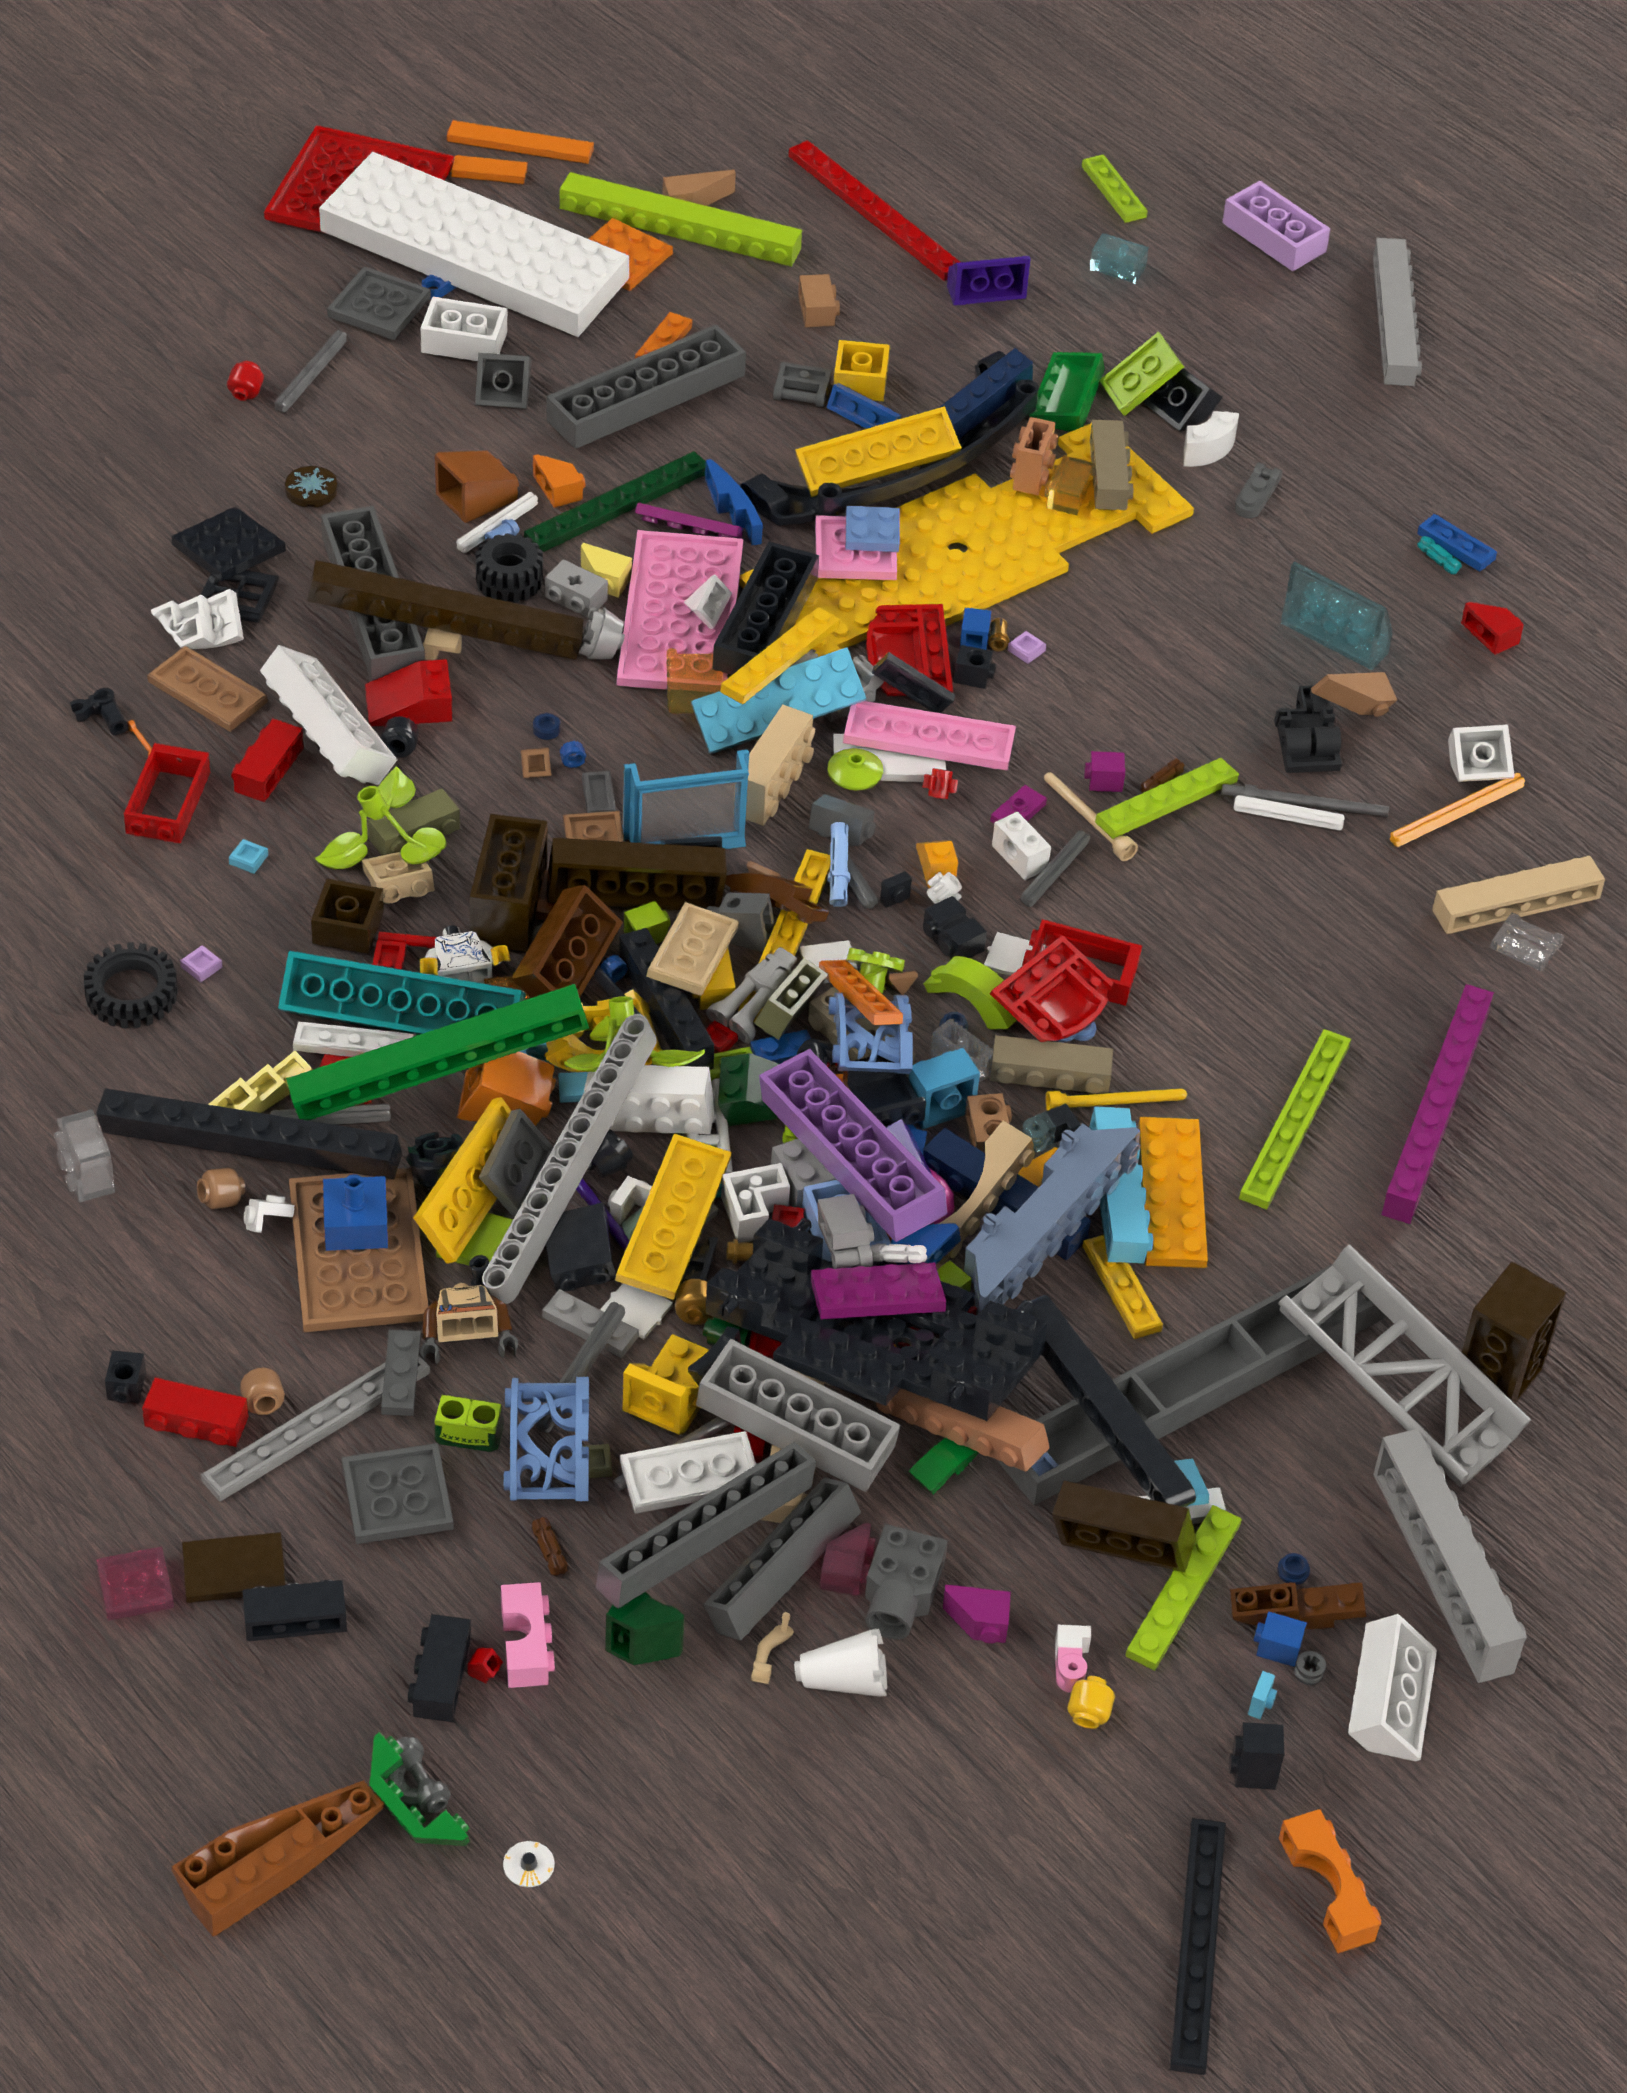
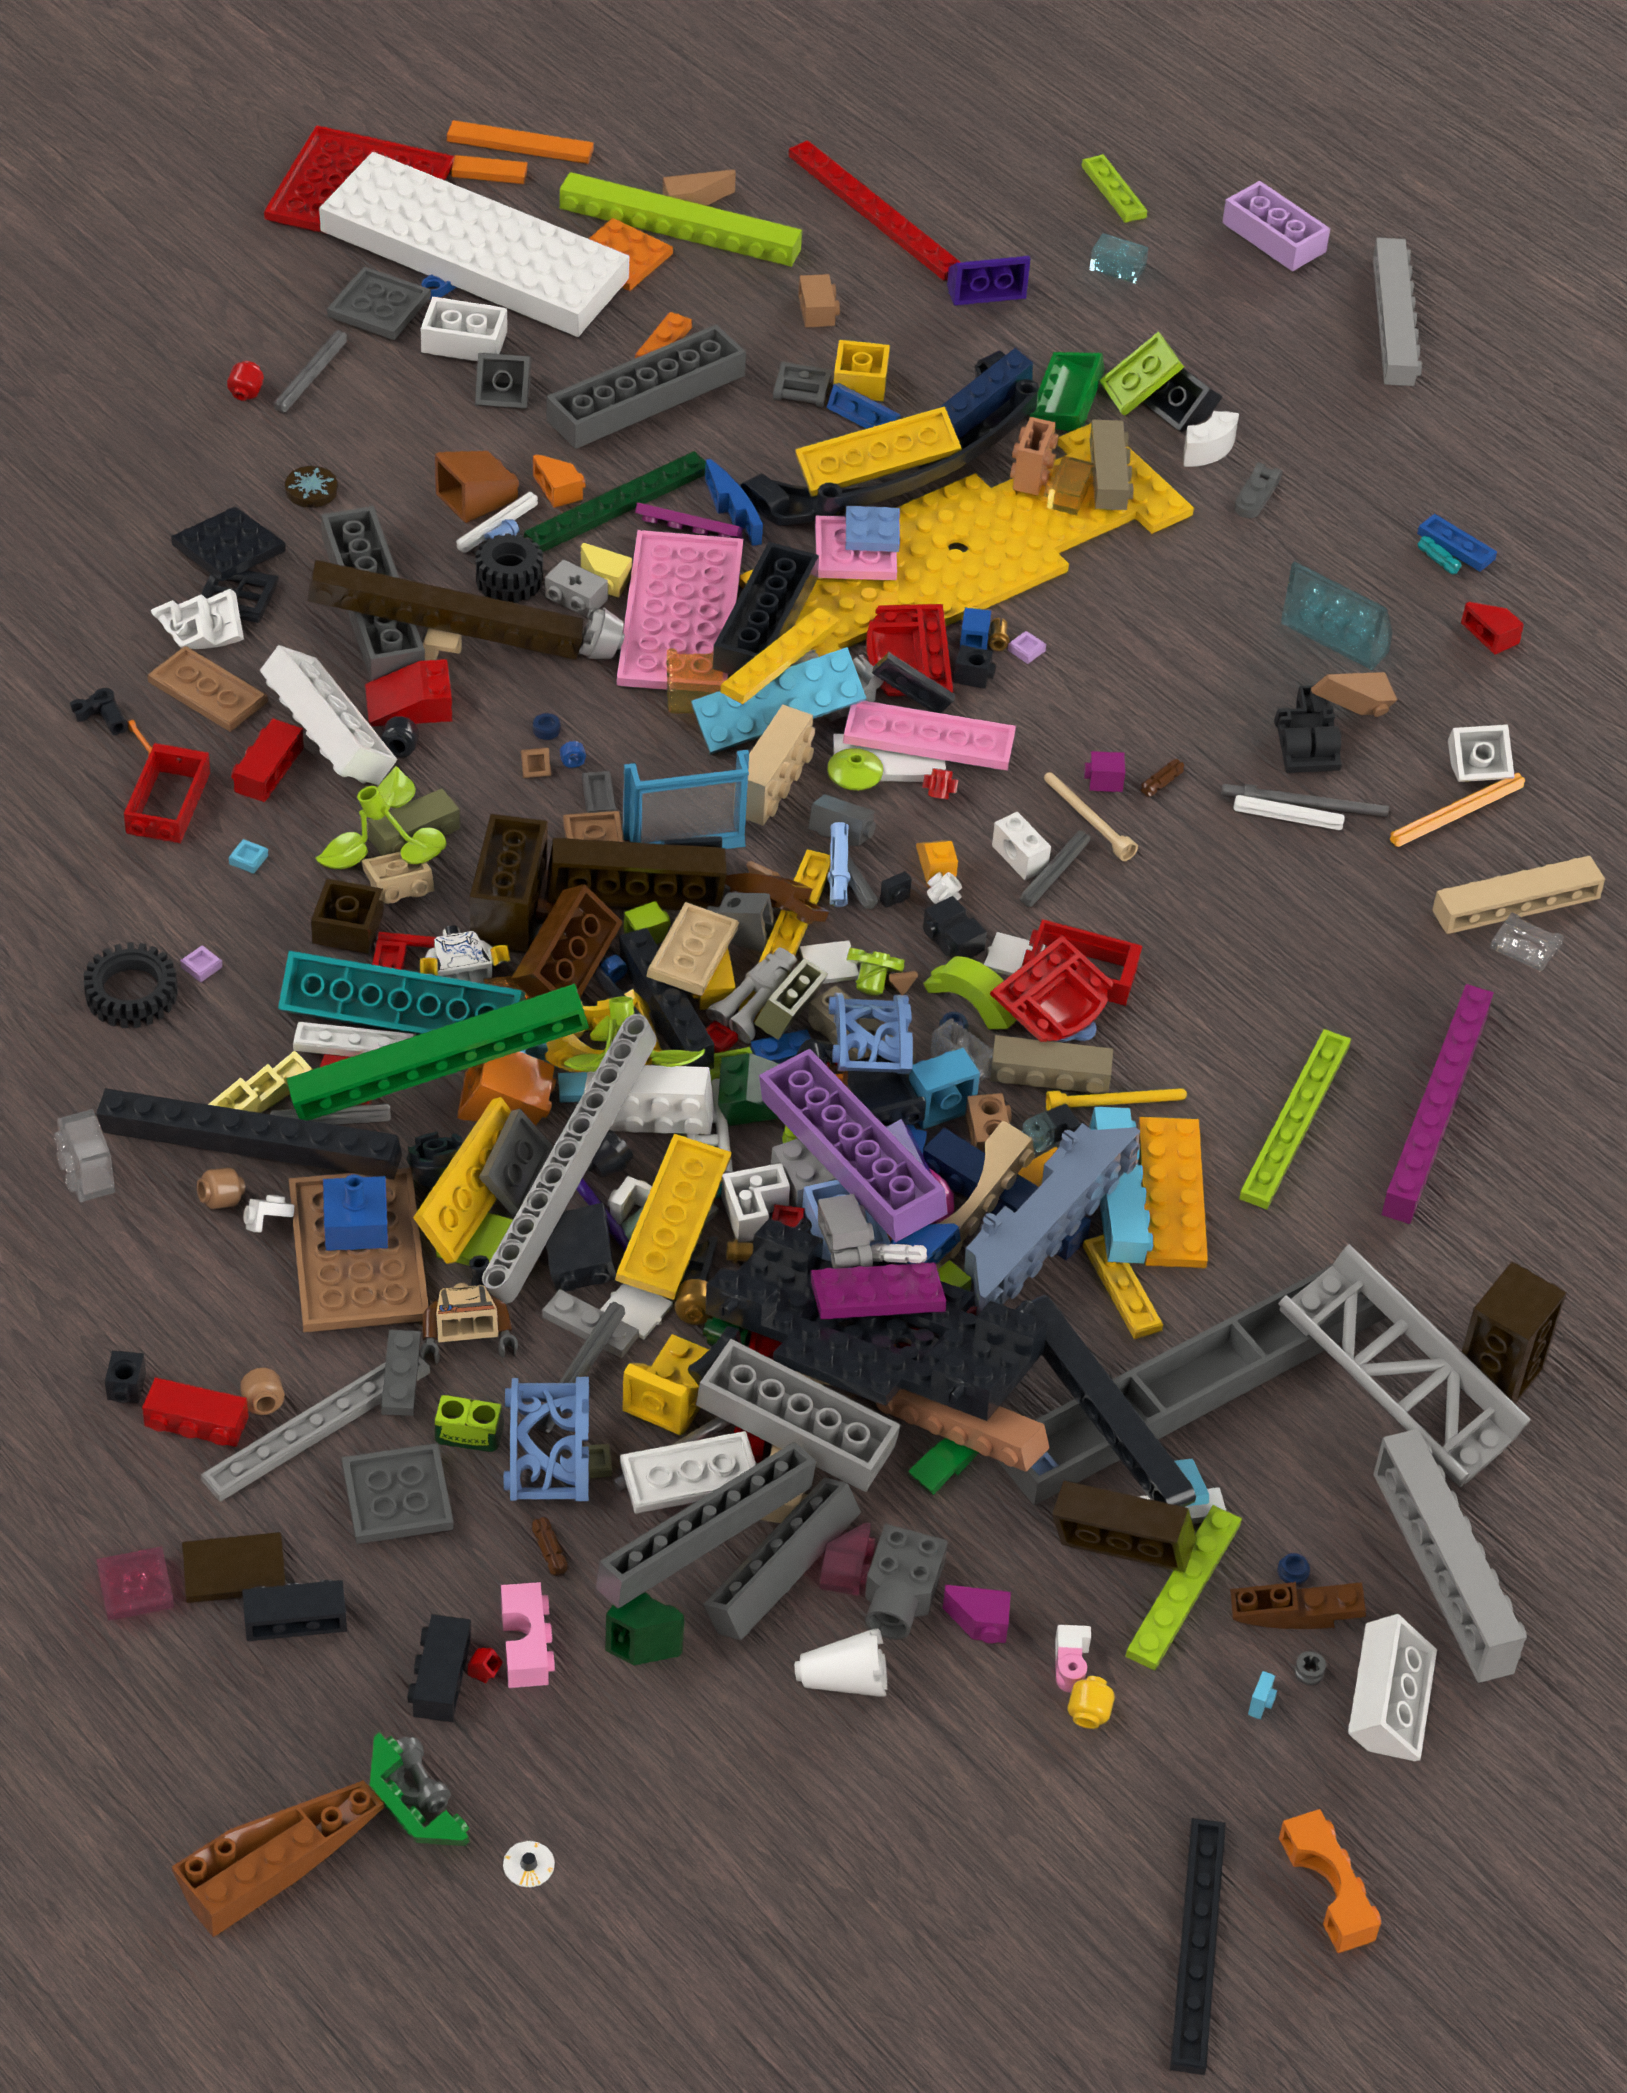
white slope [684,574,732,630] -> none
tan piece [751,1612,793,1684] -> none
orange tile [819,960,903,1025] -> none
magenta plate [990,785,1047,824] -> none
lime plate [1095,758,1239,839] -> none
black brick [1229,1722,1285,1790] -> none
blue brick [1253,1611,1307,1667] -> none

